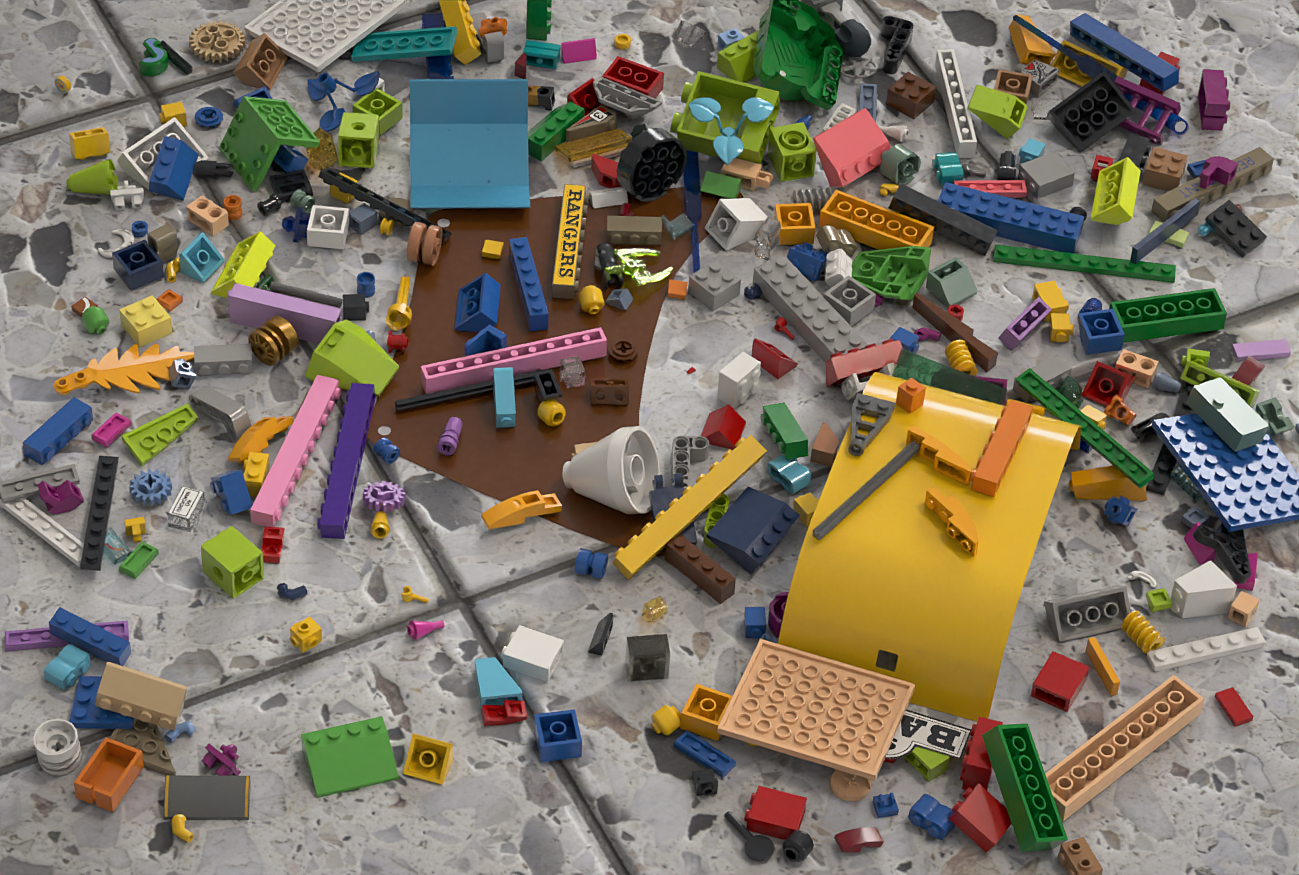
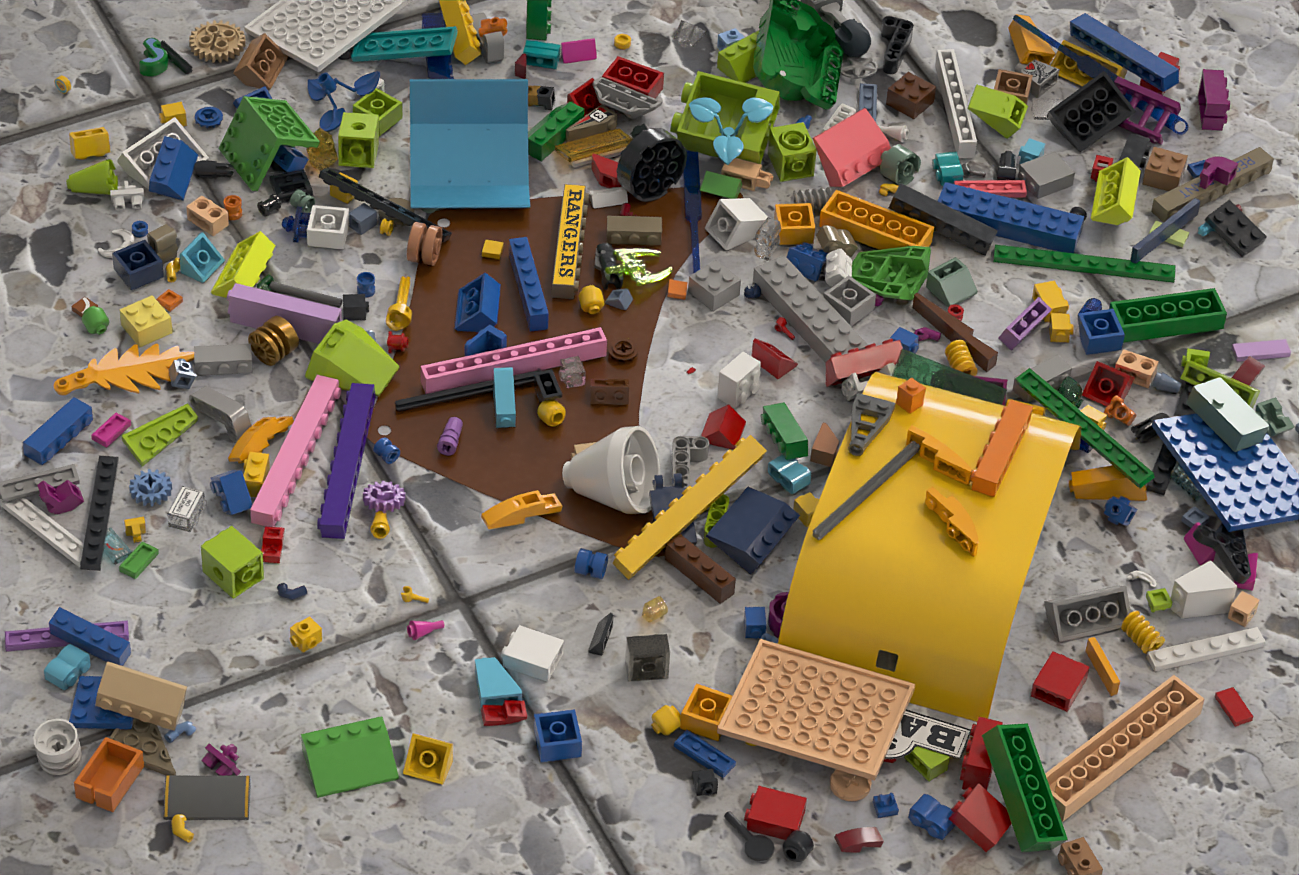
clear light blue bracket [661,213,694,239] -> none

